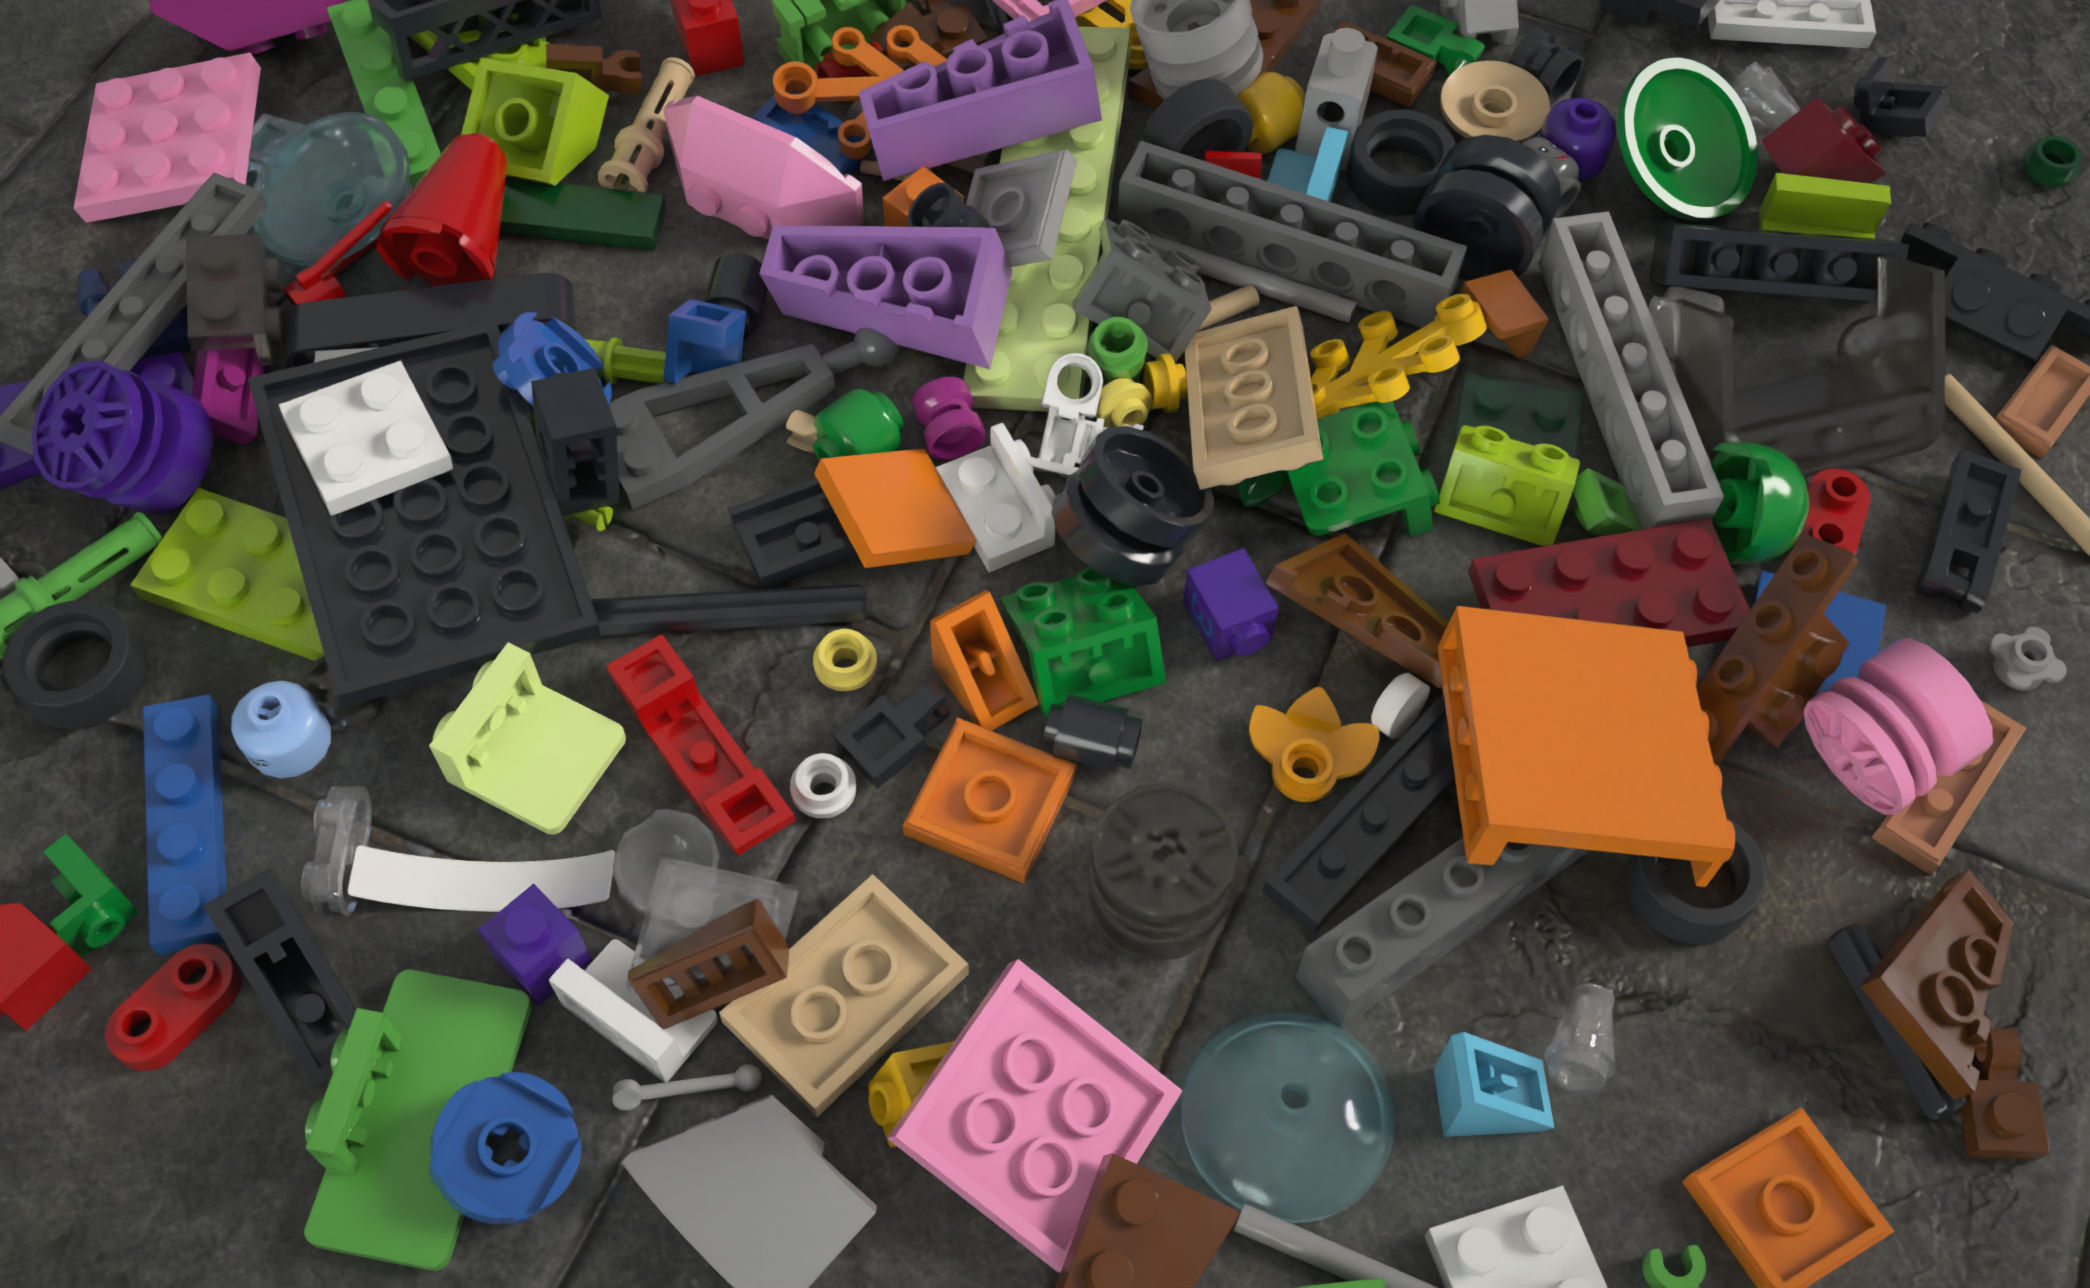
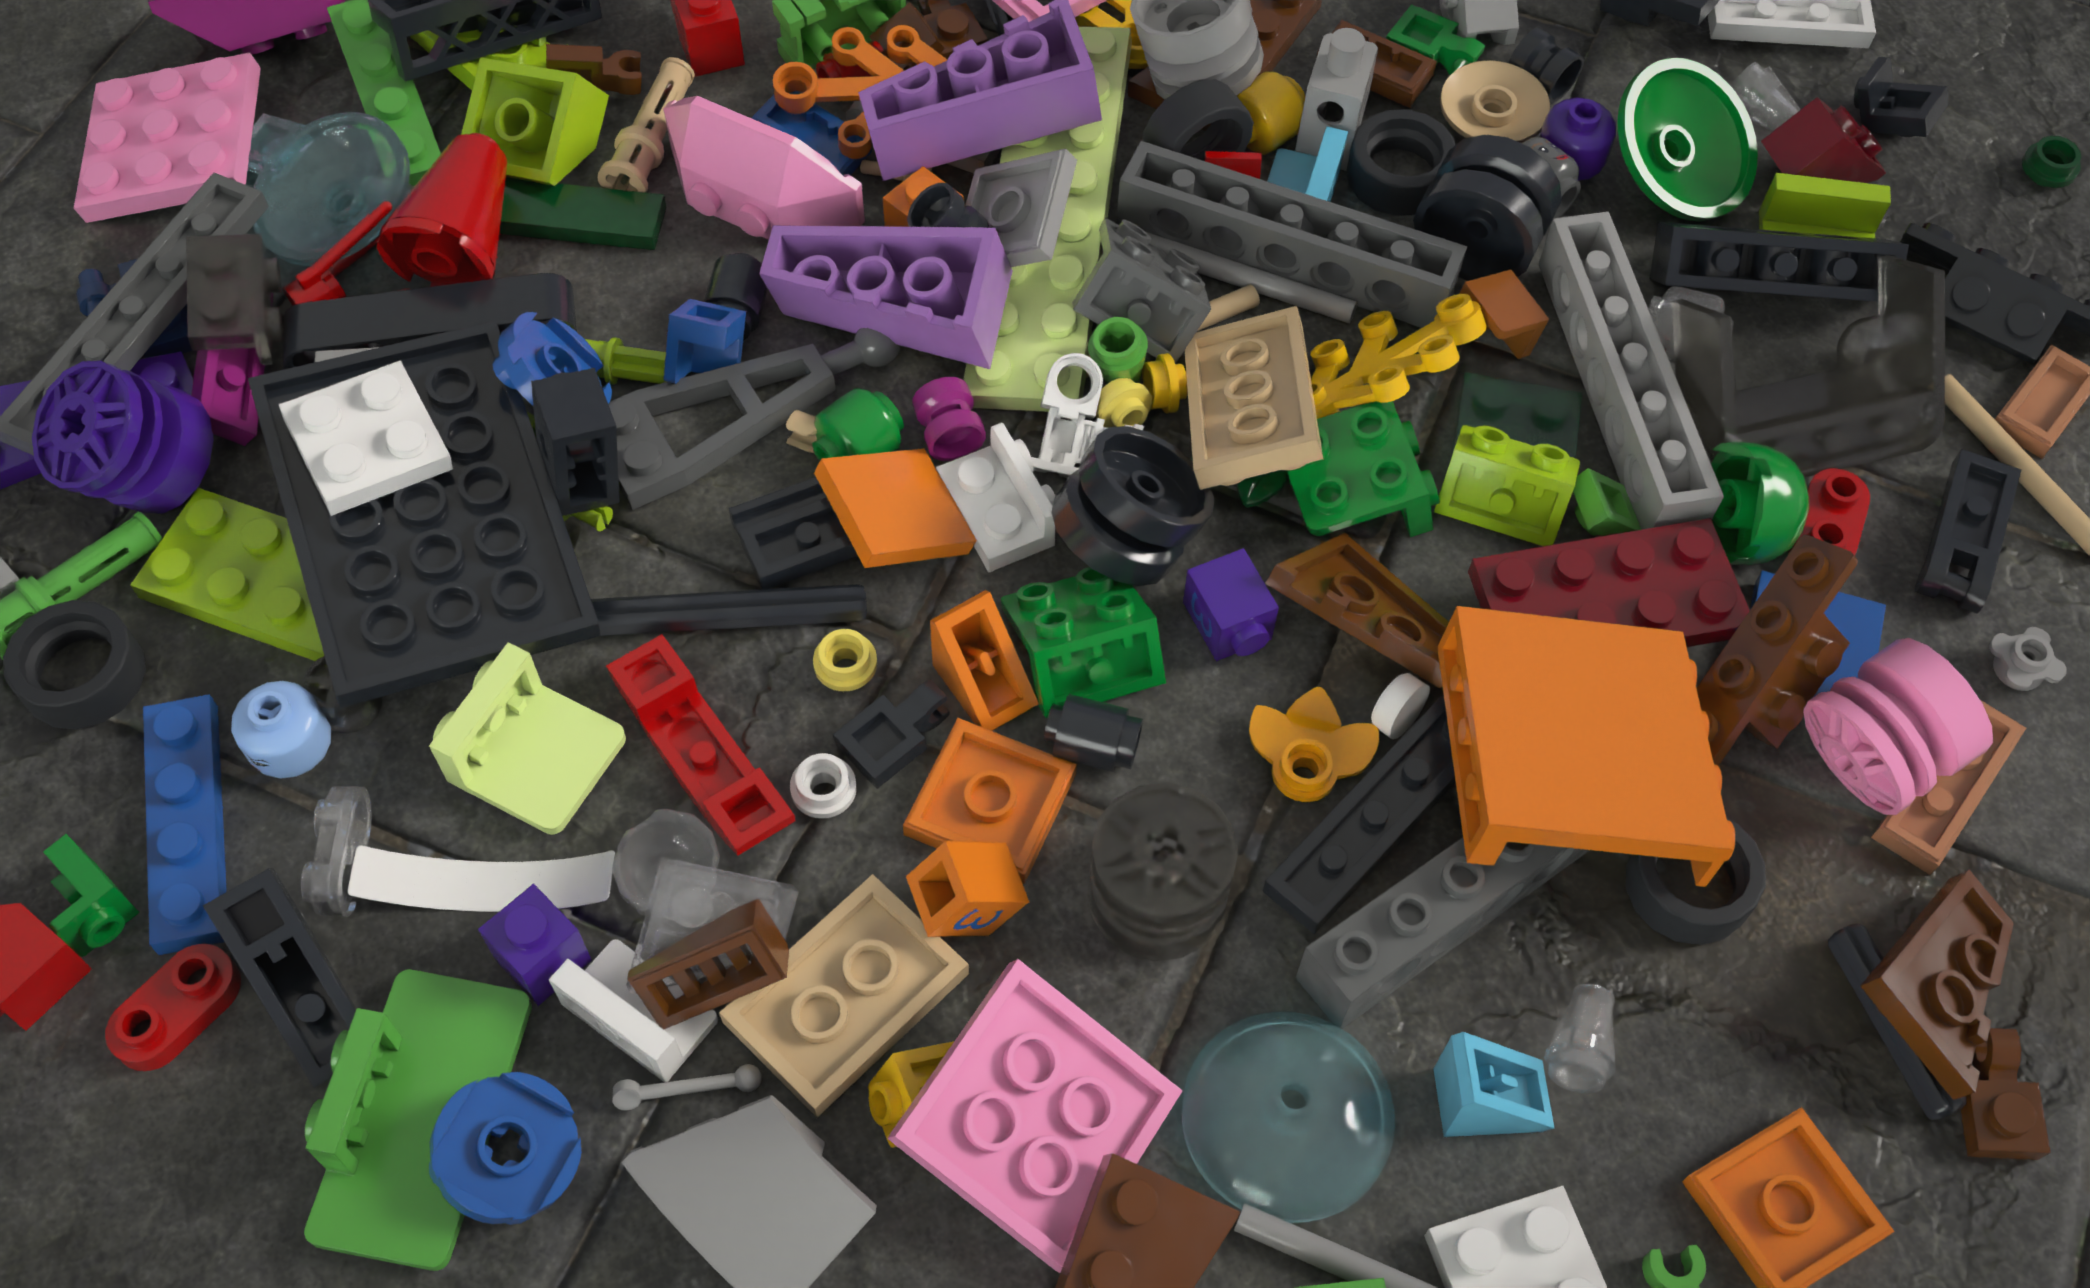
none -> orange brick [906,841,1029,937]

